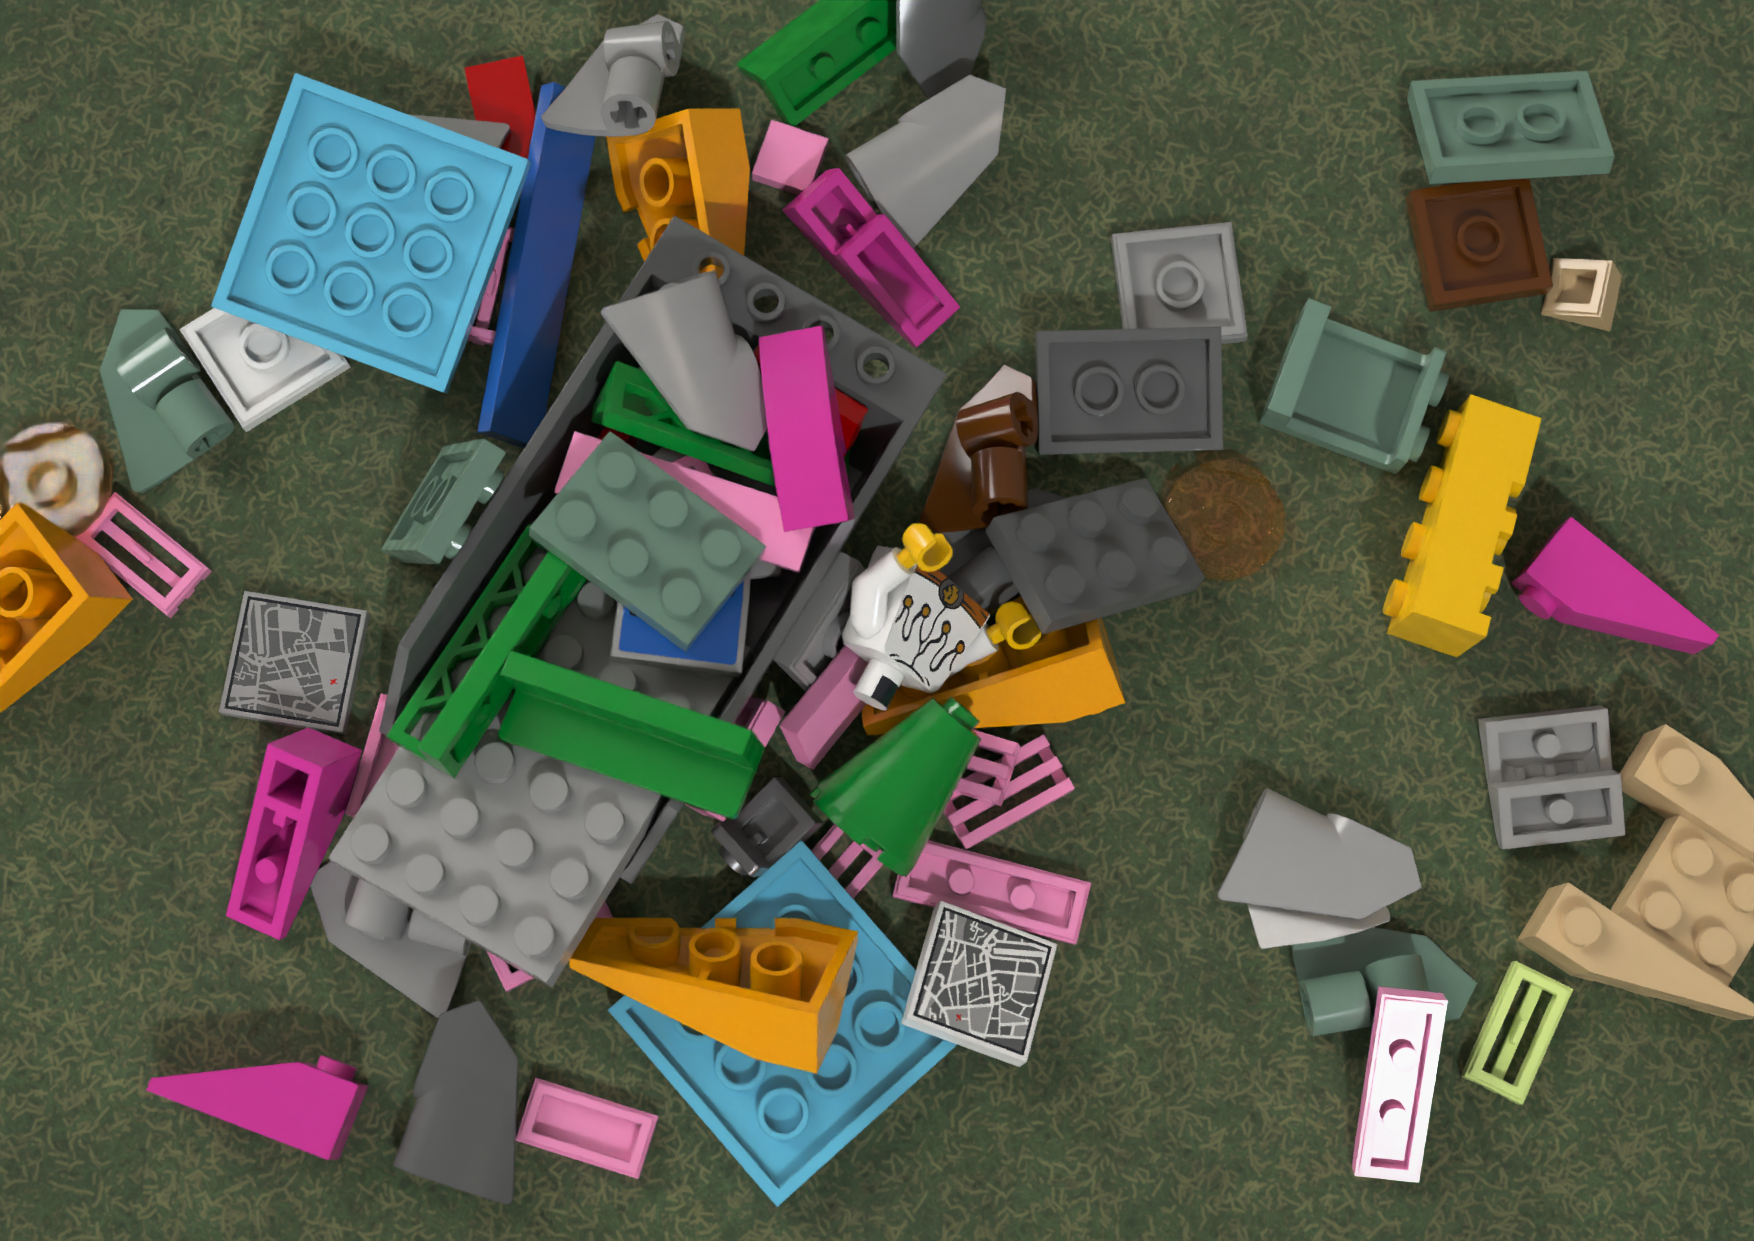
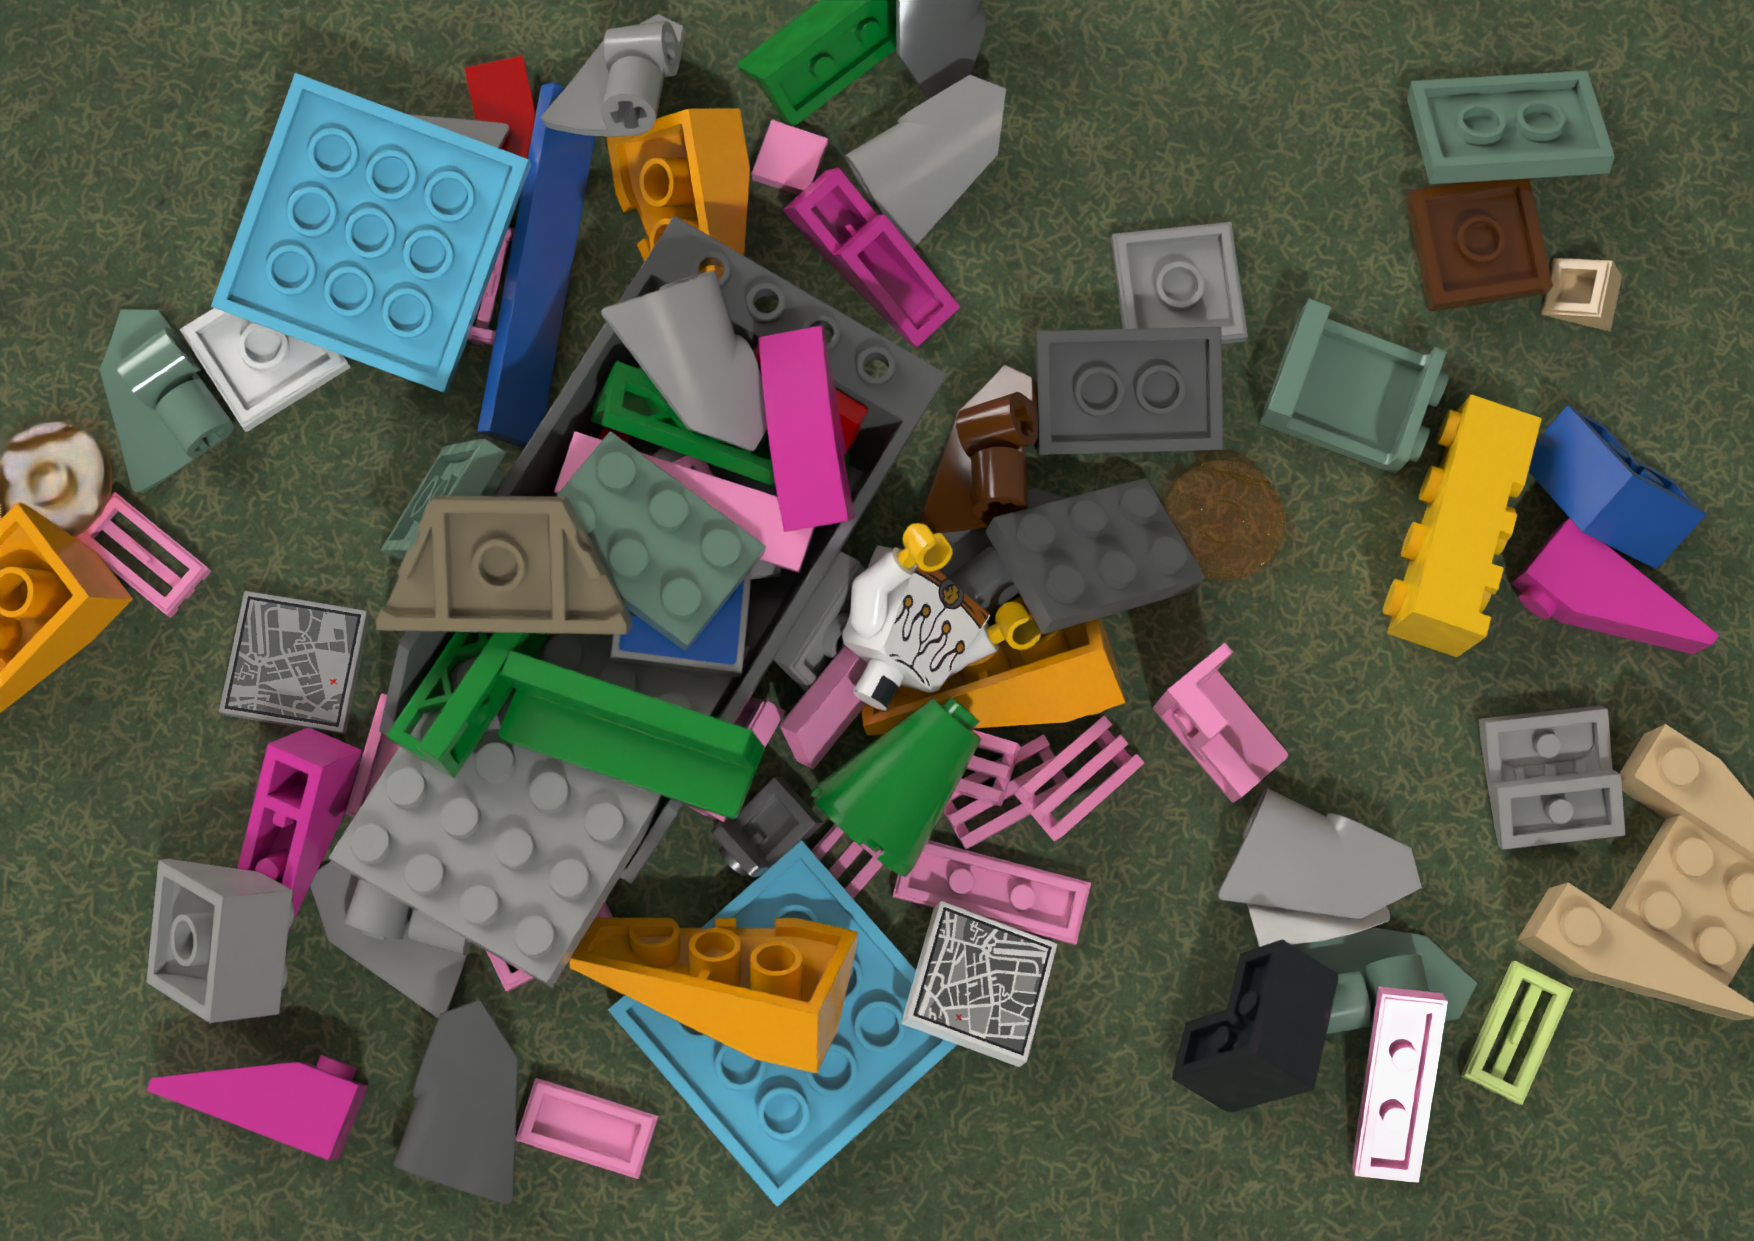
none -> light grey slope [146,859,294,1023]
none -> dark tan wing [376,496,632,634]
none -> bright pink tile [1014,715,1144,842]
none -> bright pink panel [1153,642,1288,803]
none -> black panel [1172,939,1338,1112]
none -> blue panel [1529,405,1707,568]

